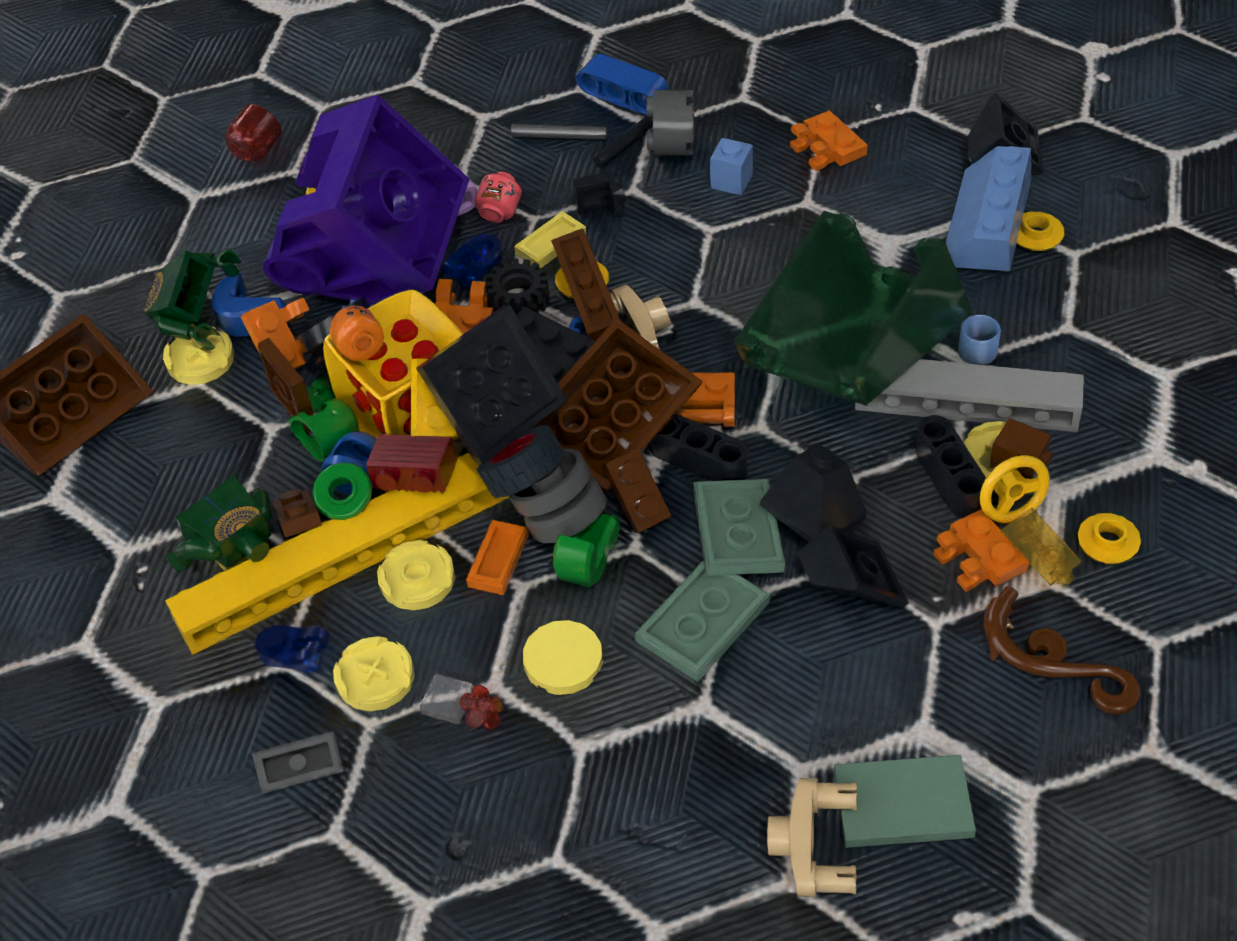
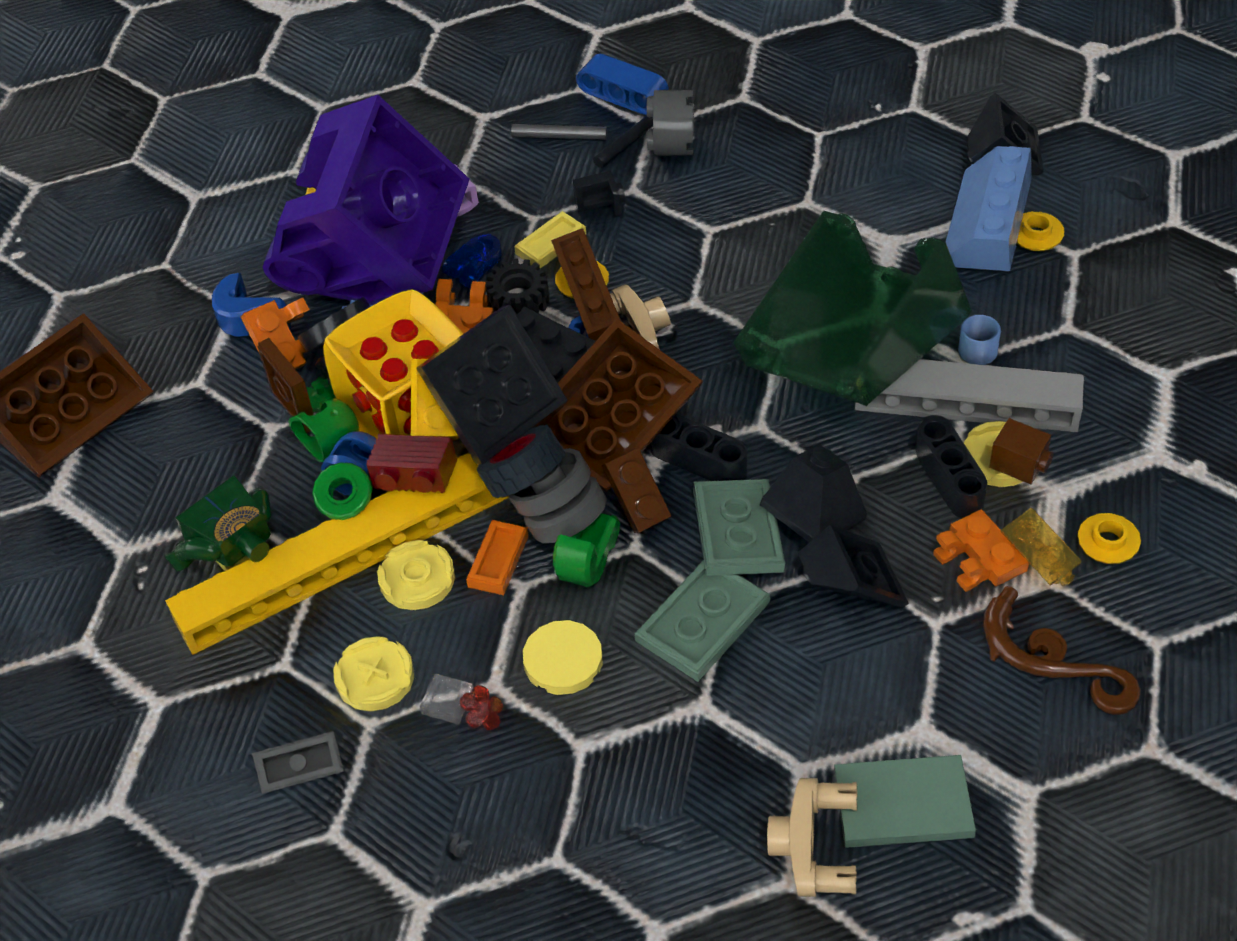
dark green torso [144,249,242,350] -> none
light yellow tile [163,326,235,385] -> none
clear red helmet [225,104,282,162] -> none
clear blue plate [255,625,330,672] -> none
reddish brown plate [272,489,322,538] -> none
orange head [330,305,384,361] -> none
coral head [474,172,522,223] -> none
orange plate [676,373,735,427] -> none
medium blue brick [710,138,753,196] -> none
orange plate [790,110,868,171] -> none
yellow piece [980,455,1050,524] -> none

